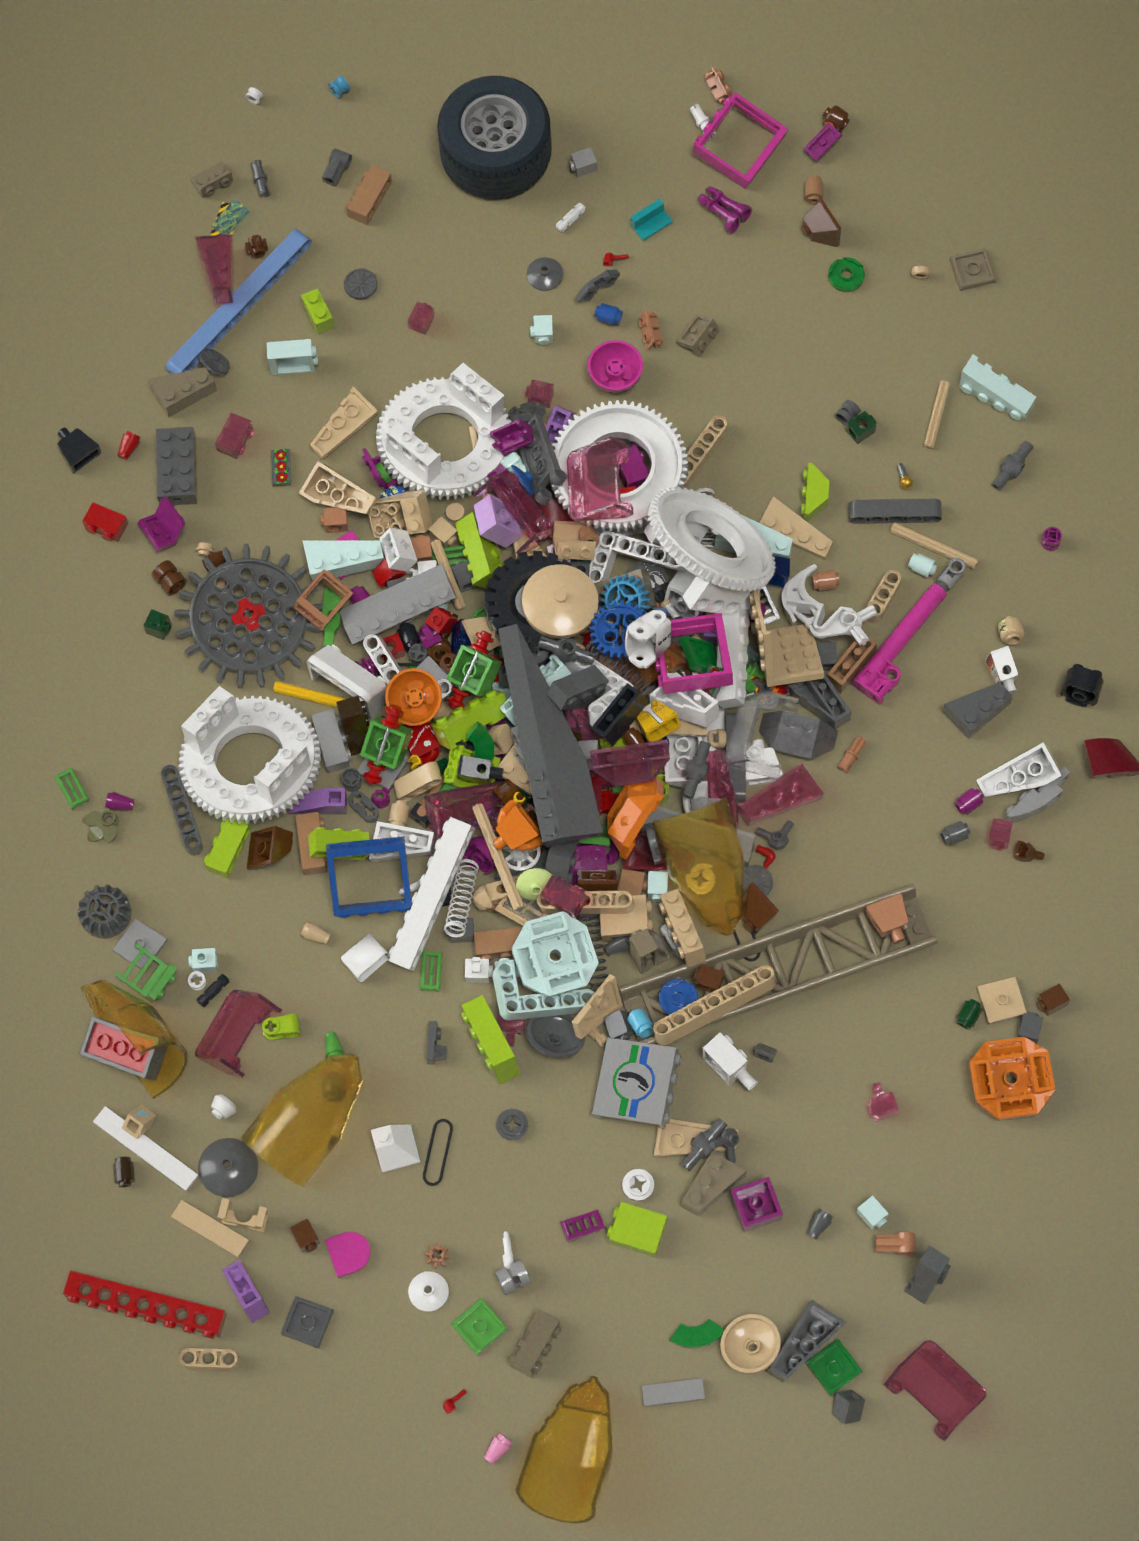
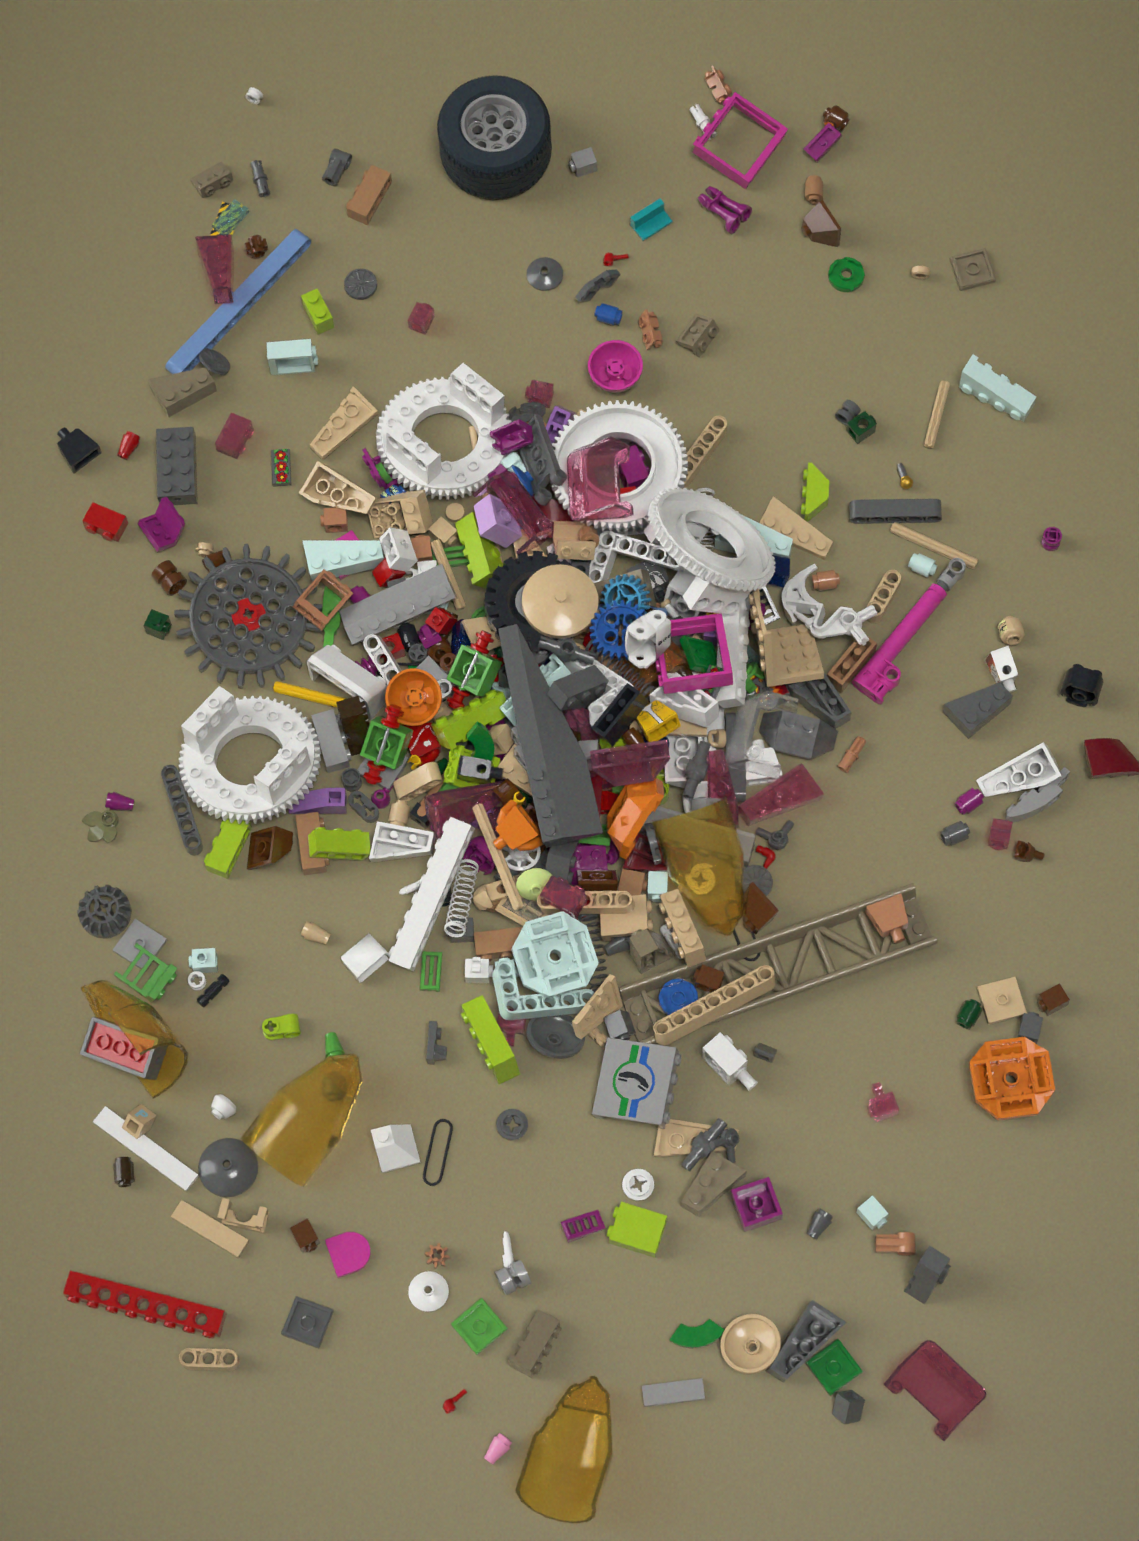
bright green tile [55,768,89,810] -> none
clear pink windscreen [195,989,282,1077] -> none
medium lavender slope [222,1260,269,1323] -> none
blue window [326,836,412,918] -> none
dark azure wheel [328,75,351,98] -> none
dark grey brick [452,560,478,593] -> none
light aqua brick [530,315,553,345] -> none
white axle [556,203,585,232] -> none
medium azure brick [627,1009,654,1038] -> none
dark grey brick [817,640,837,671] -> none
dark grey pin [992,441,1033,491] -> none

